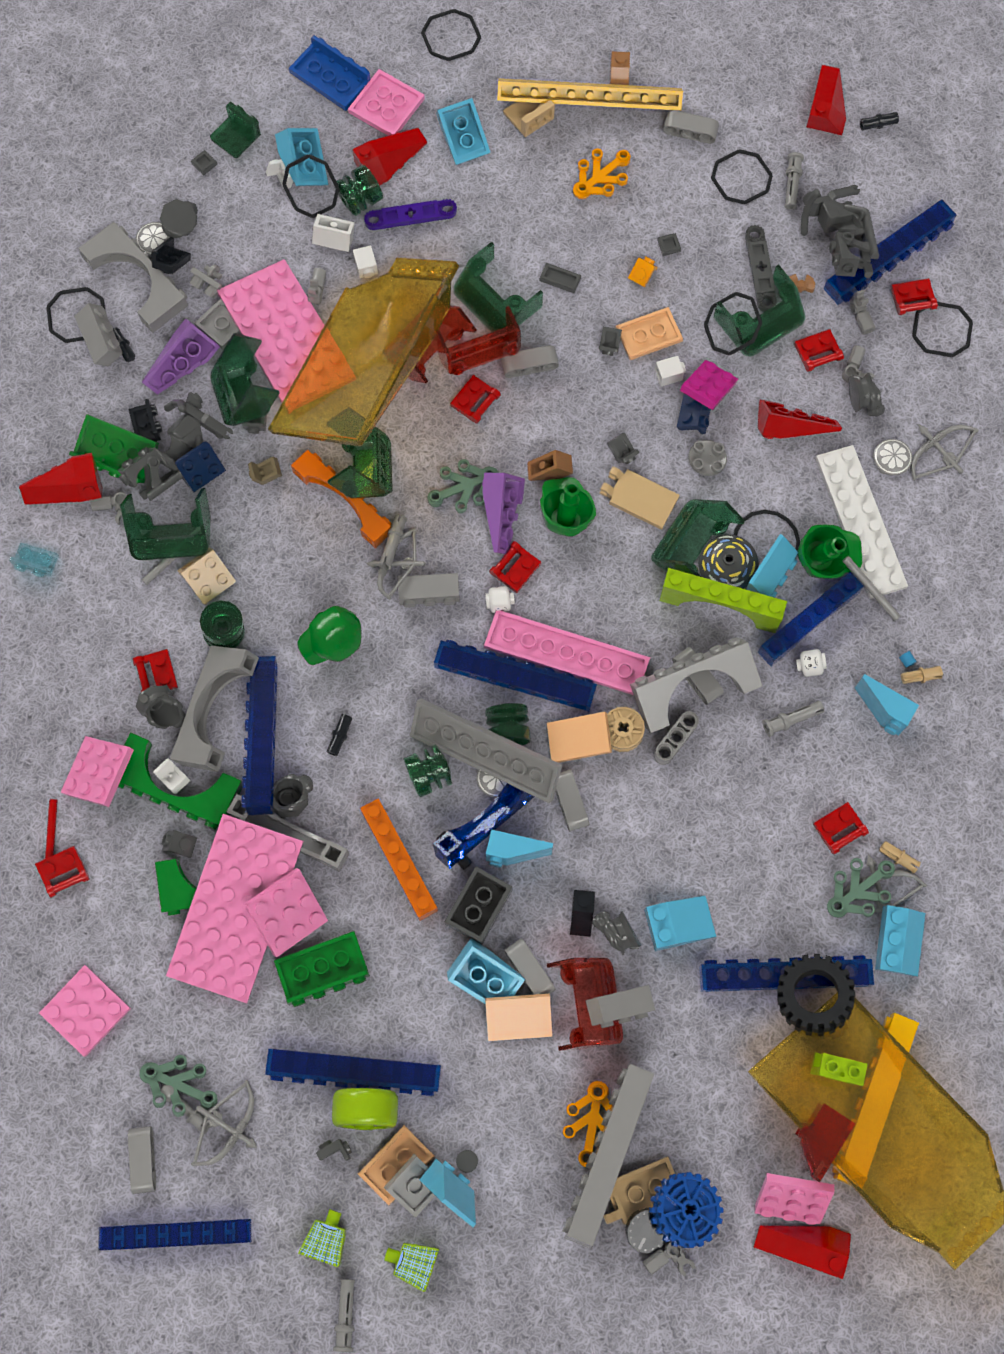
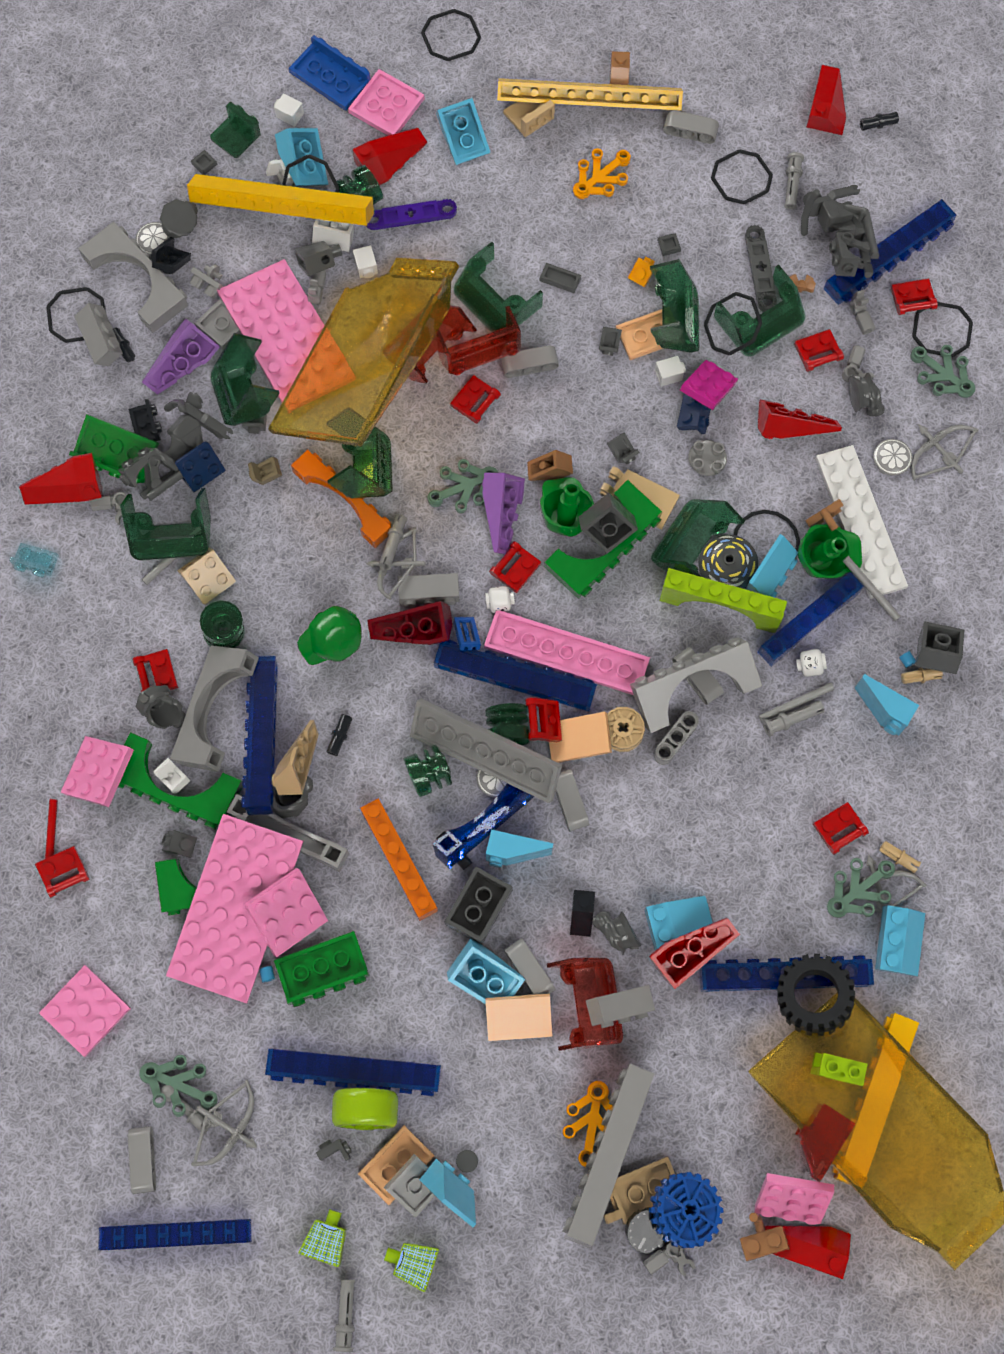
none -> yellow brick [187,174,374,226]
none -> dark azure piece [259,966,275,983]
none -> tan wedge [272,720,319,795]
none -> white brick [274,93,304,127]
none -> dark grey torso [294,241,342,276]
none -> dark red wedge [368,601,453,645]
none -> blue tile [453,617,481,650]
none -> red plate [525,698,562,742]
none -> green arch [544,480,662,599]
none -> dark grey brick [579,493,638,554]
none -> red wedge [649,918,740,989]
none -> clear green windscreen [650,259,700,353]
none -> medium nougat plate [740,1213,790,1261]
none -> light grey bar [758,683,834,723]
none -> medium nougat plate [805,499,844,531]
none -> sand green plant [910,345,975,398]
none -> dark grey brick [916,621,965,674]

